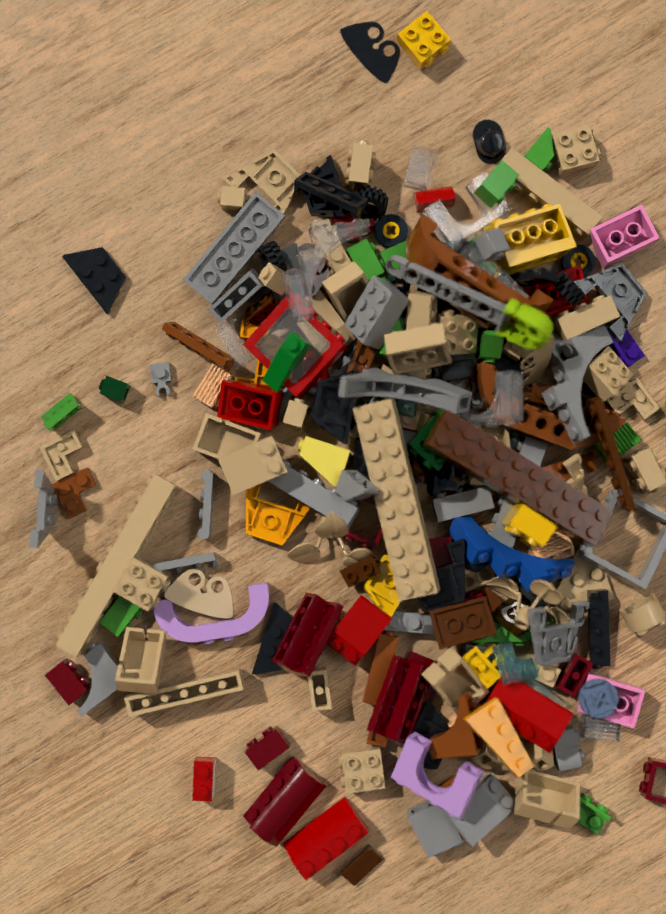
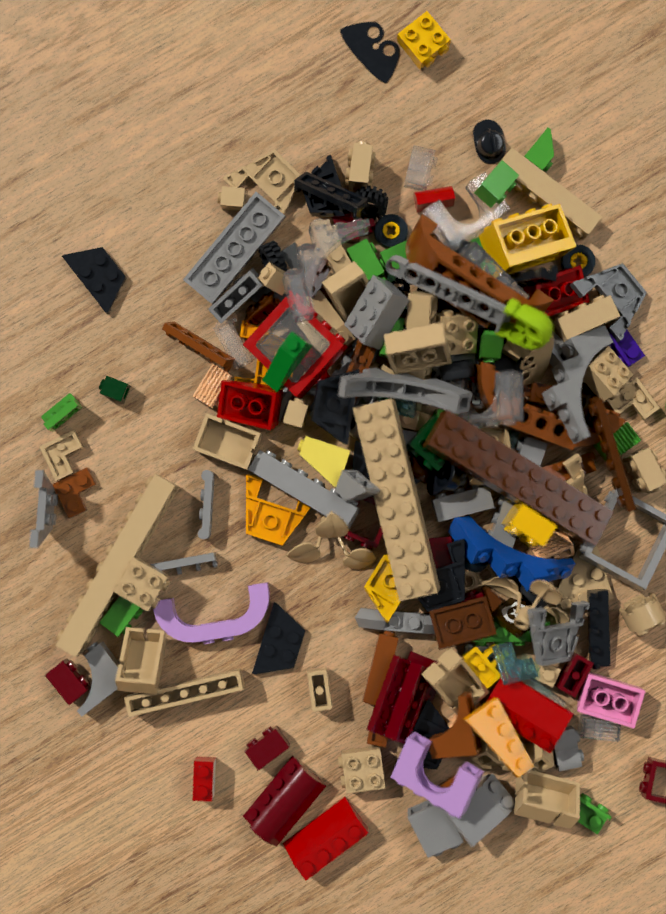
light grey plate [150,362,172,397] -> none
tan piece [164,568,233,619] -> none
tan slope [218,436,287,495] -> none
dark red brick [272,593,344,678] -> none
red slope [326,595,392,666] -> none
reddish brown hinge [340,555,381,588] -> none
reddish brown slope [341,844,383,886] -> none
light grey brick [475,228,510,261] -> none
tan brick [552,124,601,176] -> none
black tyre [552,271,587,307] -> none
sand blue tile [578,678,619,719] -> none
bright pink slope [590,205,659,269] -> none

